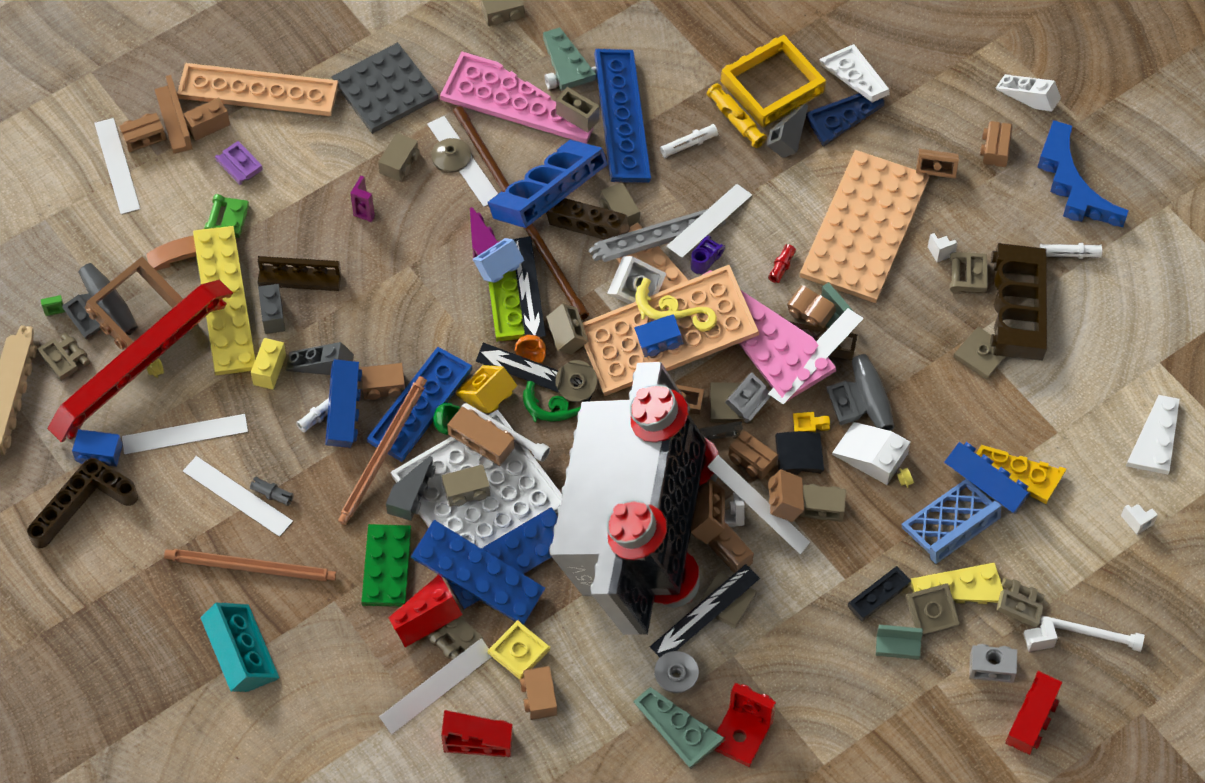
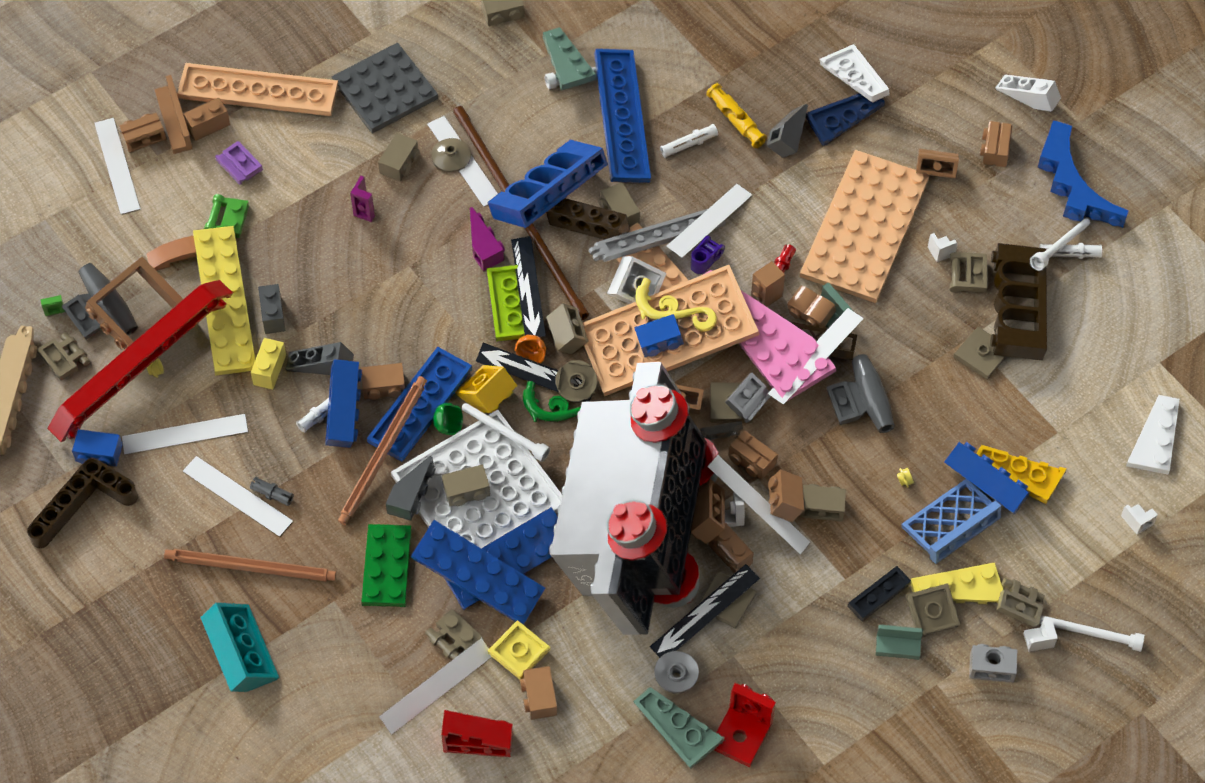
dark brown fence [257,256,341,291] -> none
red wedge [388,575,463,648] -> none
bright pink wing [440,52,594,144] -> none
medium nougat brick [447,406,515,466] -> none
light blue brick [473,238,524,282] -> none
dark tan brick [556,87,599,133] -> none
yellow window [721,35,826,128] -> none
black slope [775,431,824,475] -> none
yellow plate [793,412,830,432] -> none
white slope [832,422,911,485] -> none
red wedge [1005,671,1063,755] -> none
none -> medium nougat brick [751,261,785,307]
none -> white piece [1030,218,1090,271]

